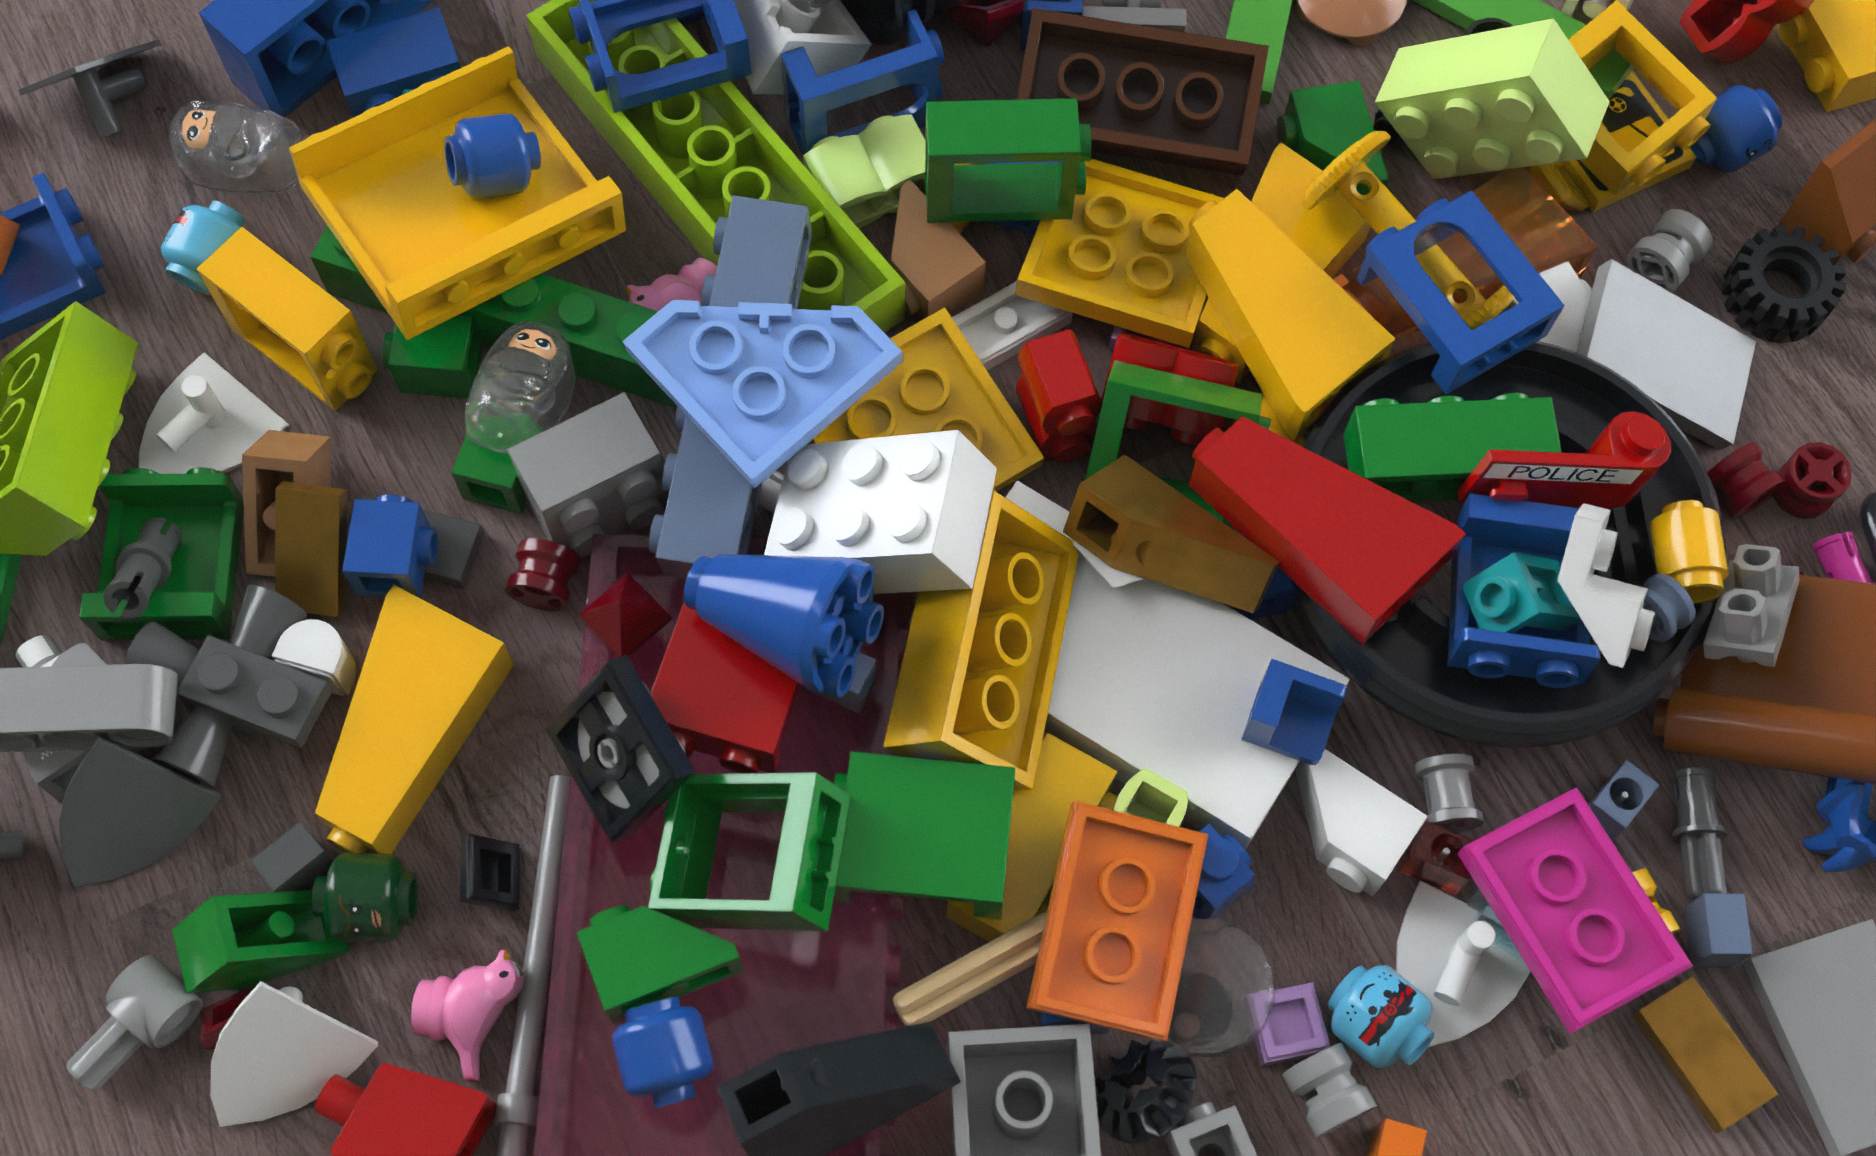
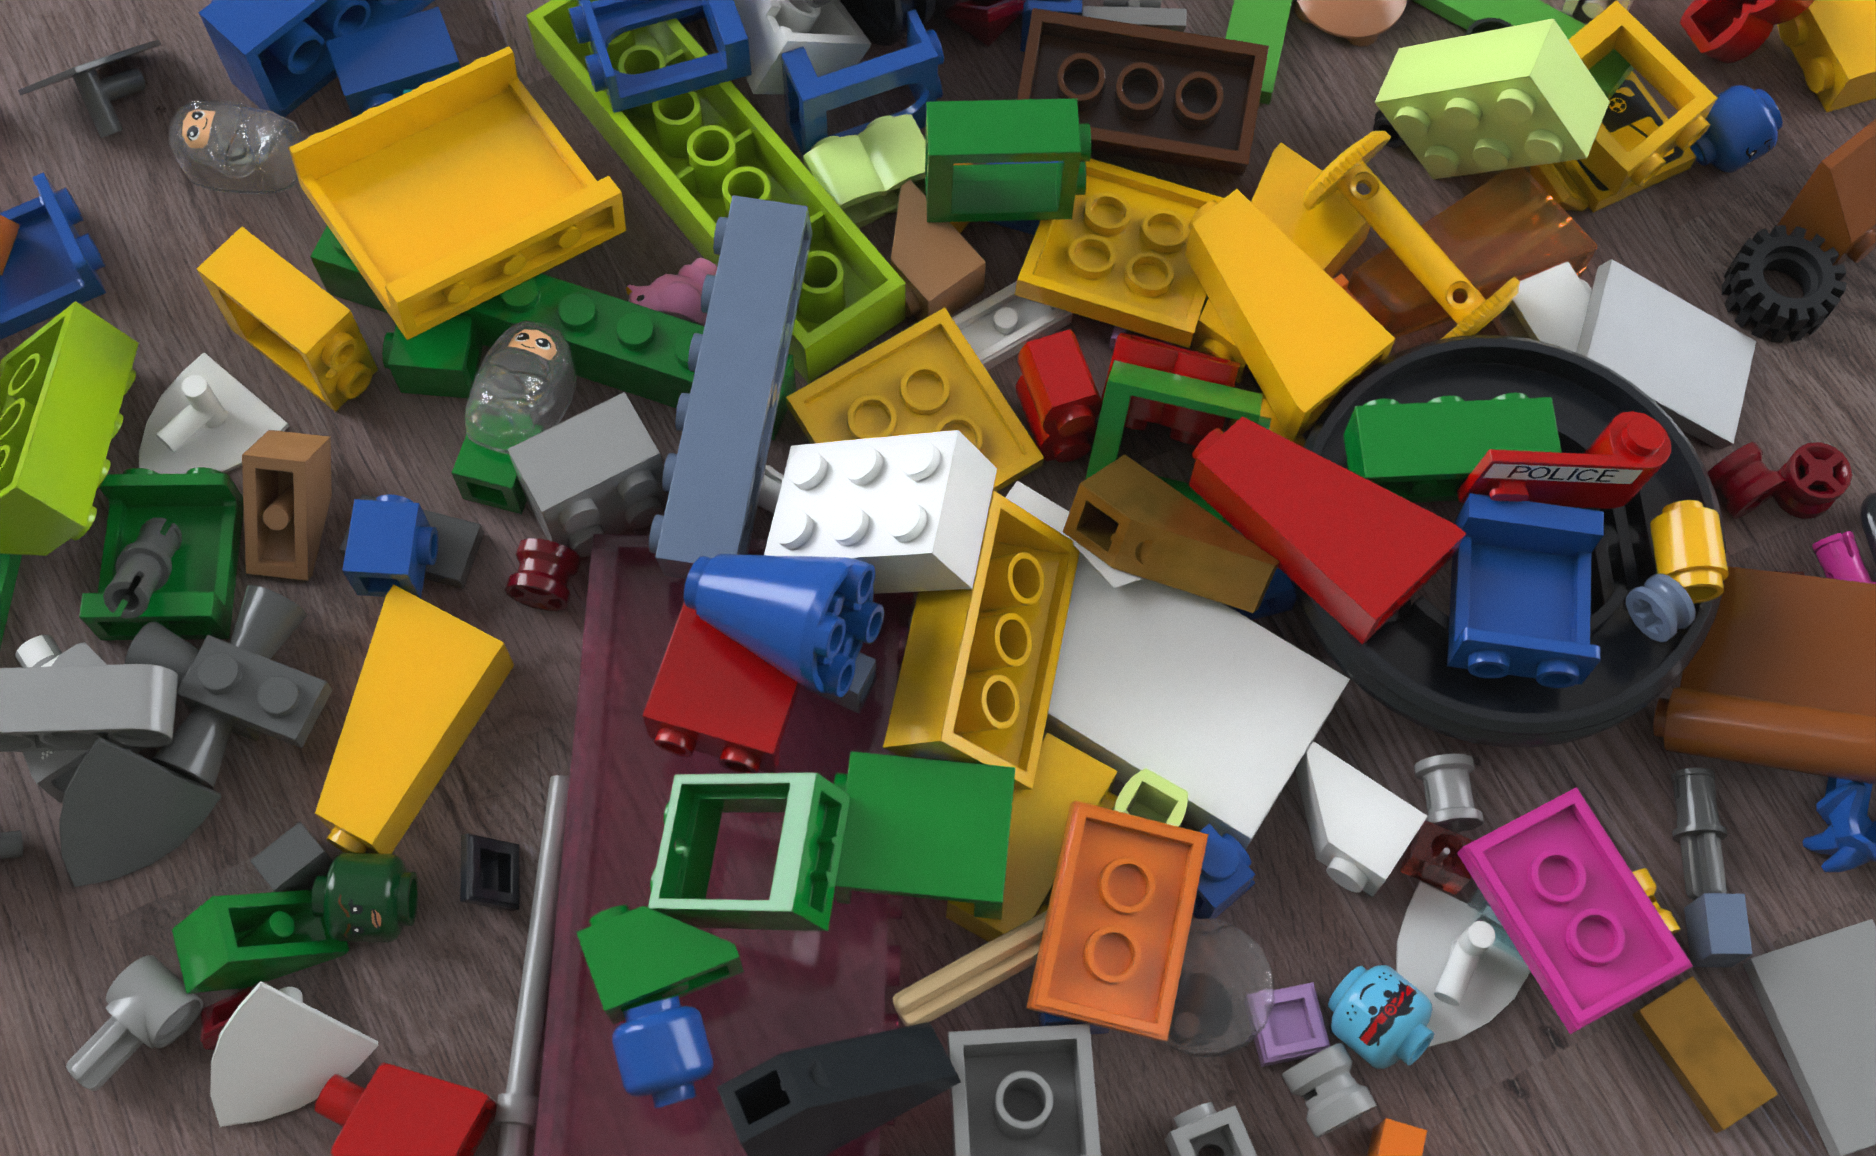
medium azure head [161,201,246,295] -> none
white brick [272,619,357,696] -> none
pearl gold tile [275,481,347,617] -> none
bright pink animal [411,950,525,1081] -> none
blue head [444,114,541,199] -> none
black piece [546,655,696,844] -> none
dark red slope [578,572,672,657] -> none
light blue plate [622,300,903,488] -> none
black gear [1095,1040,1197,1144] -> none
blue panel [1241,658,1348,765] -> none
green slope [1277,81,1389,195] -> none
blue panel [1357,190,1565,394] -> none
teal bracket [1463,552,1581,633] -> none
white slope [1557,503,1655,668] -> none
sand blue piece [1588,760,1660,841] -> none
light grey wheel [1627,209,1713,292] -> none
light grey hips [1703,544,1800,667] -> none

